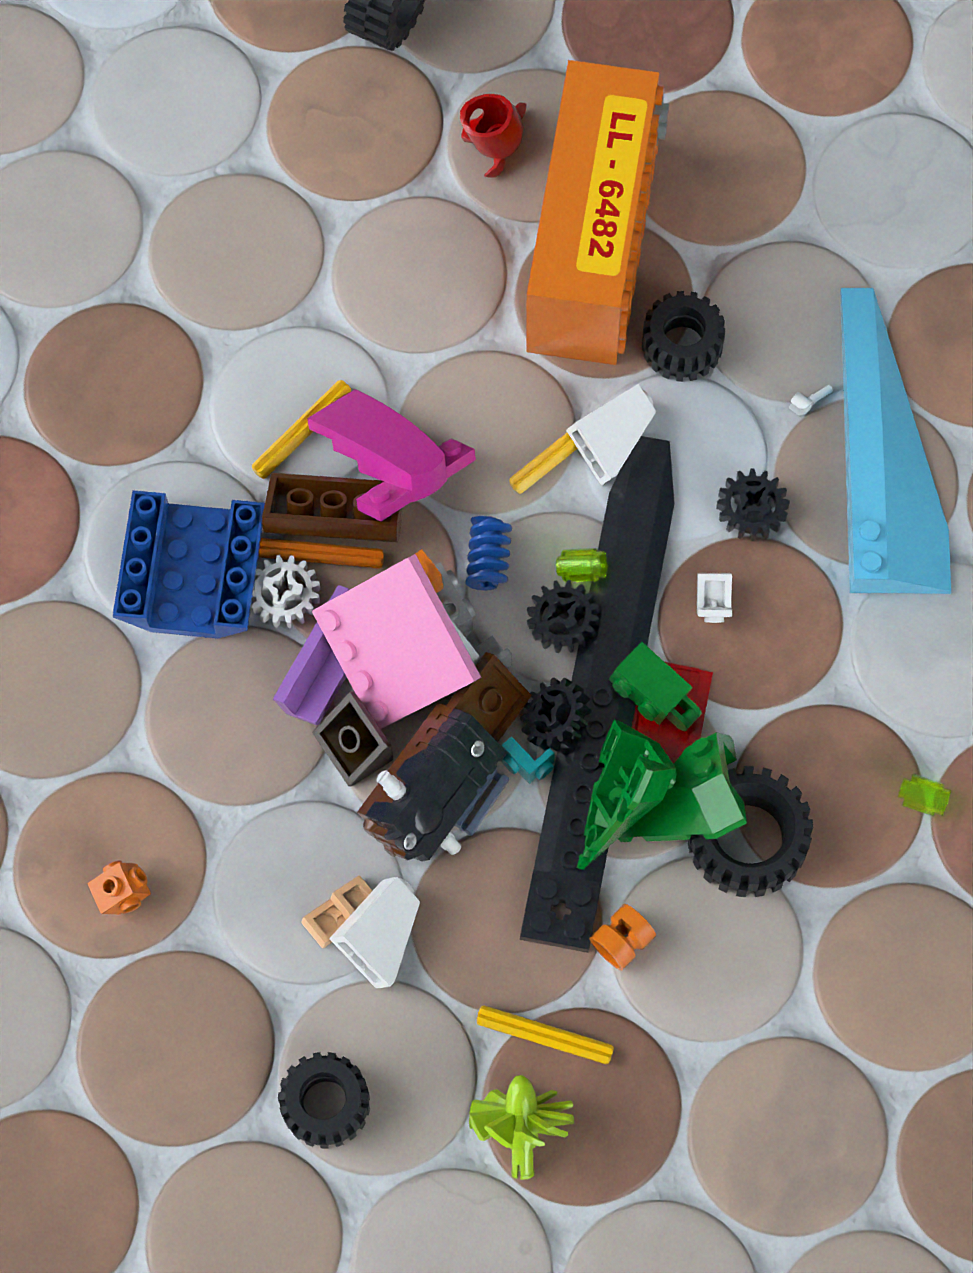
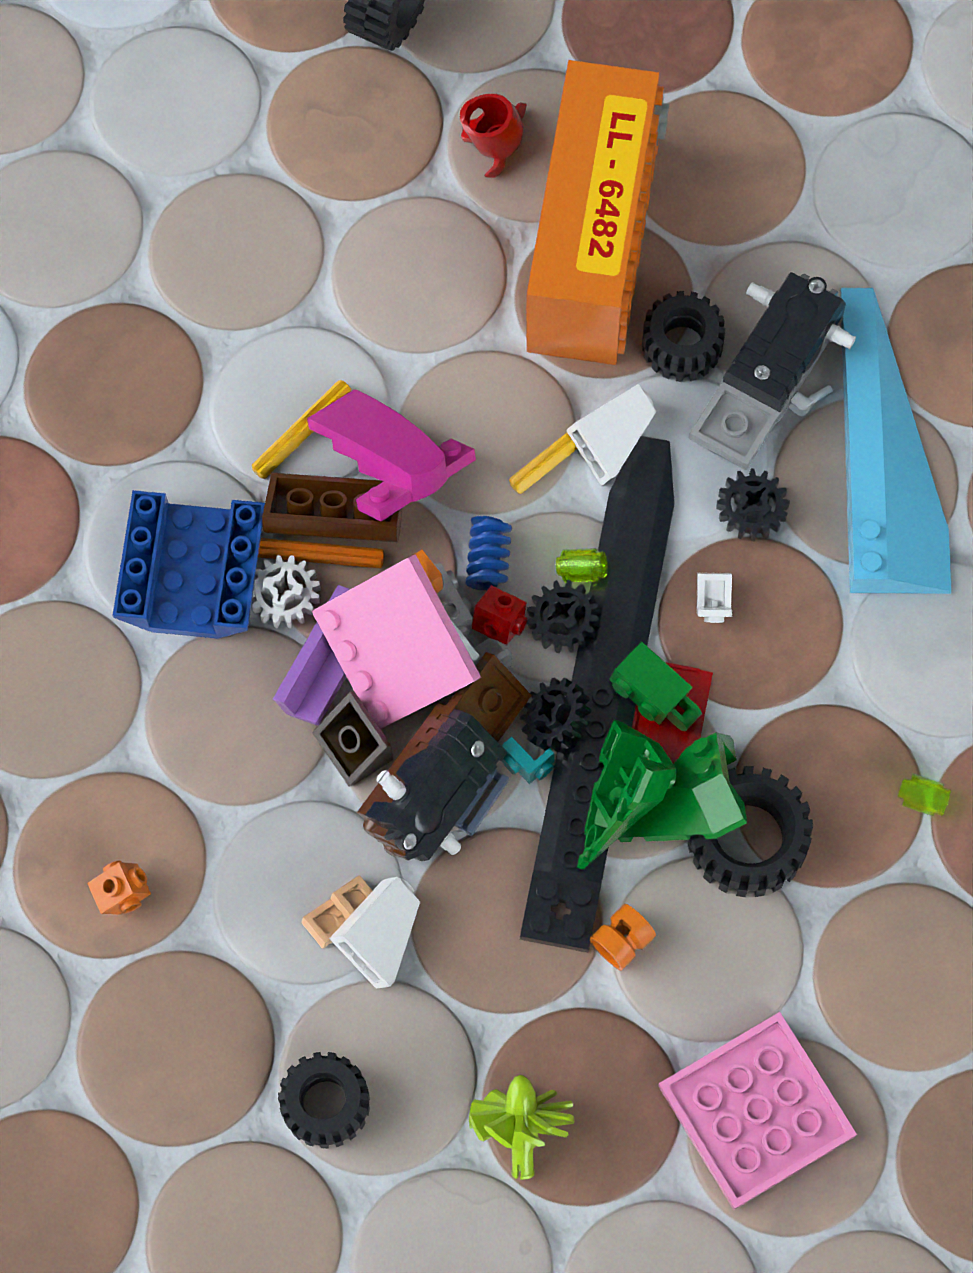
yellow axle [477,1005,614,1064] -> none
none -> red brick [472,585,528,645]
none -> bright pink plate [658,1012,857,1210]
none -> piece [689,272,856,470]

